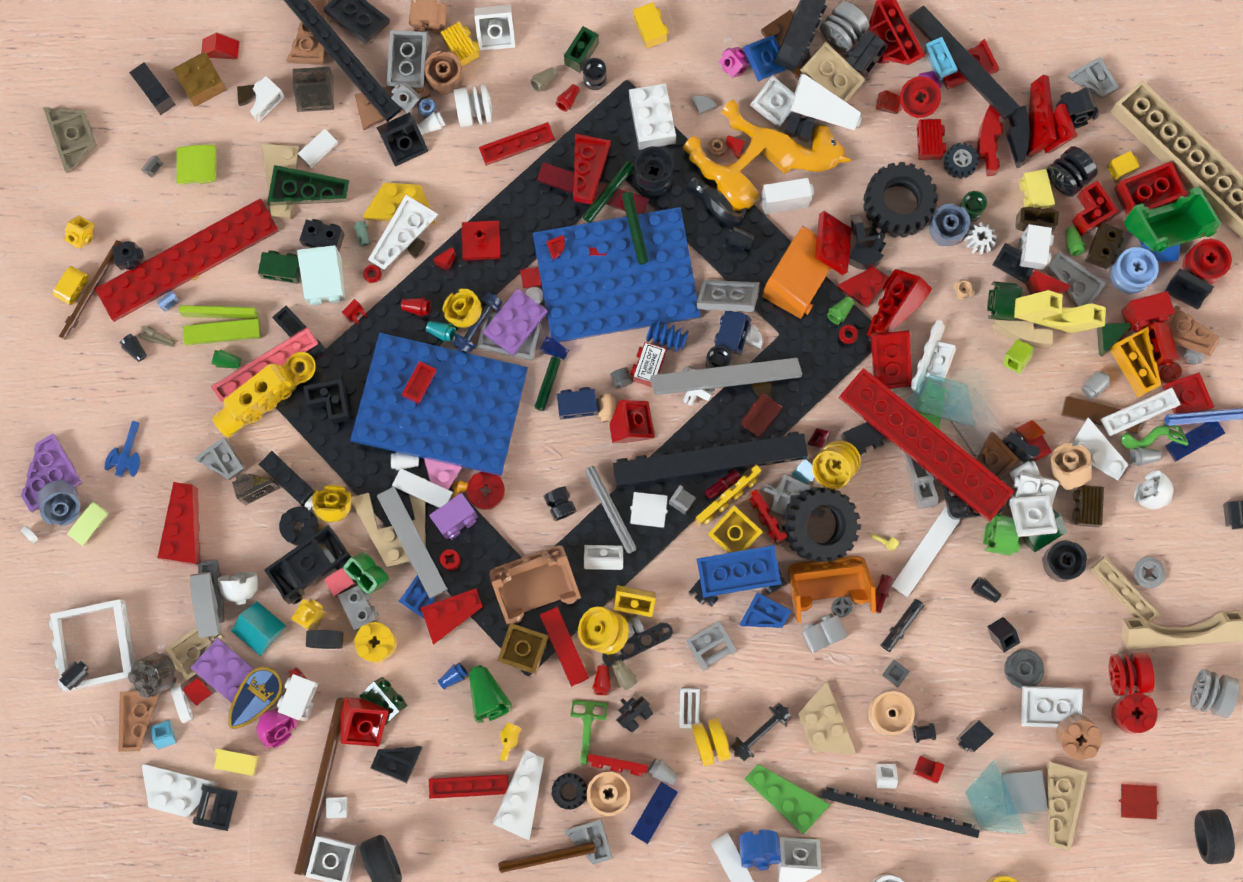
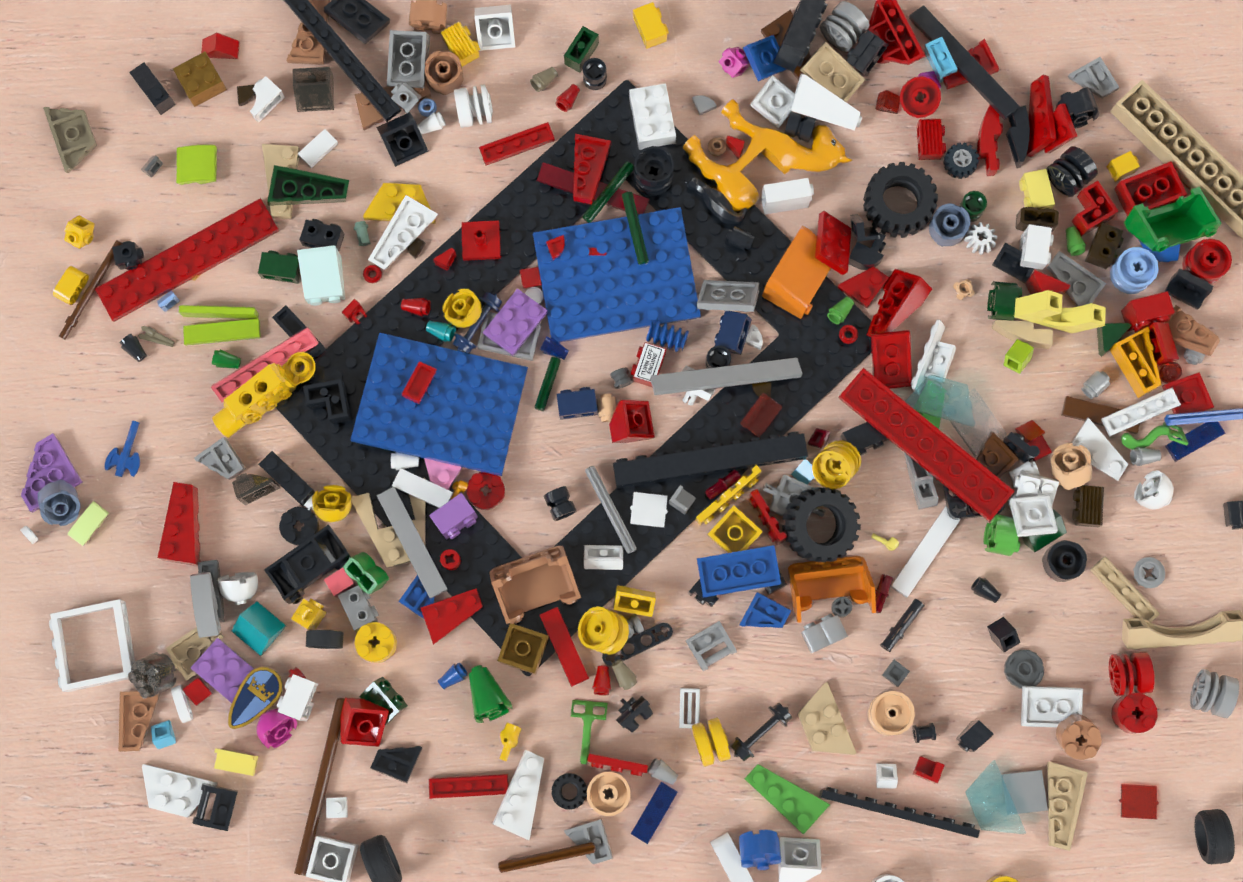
black brick [59,661,89,691] -> none

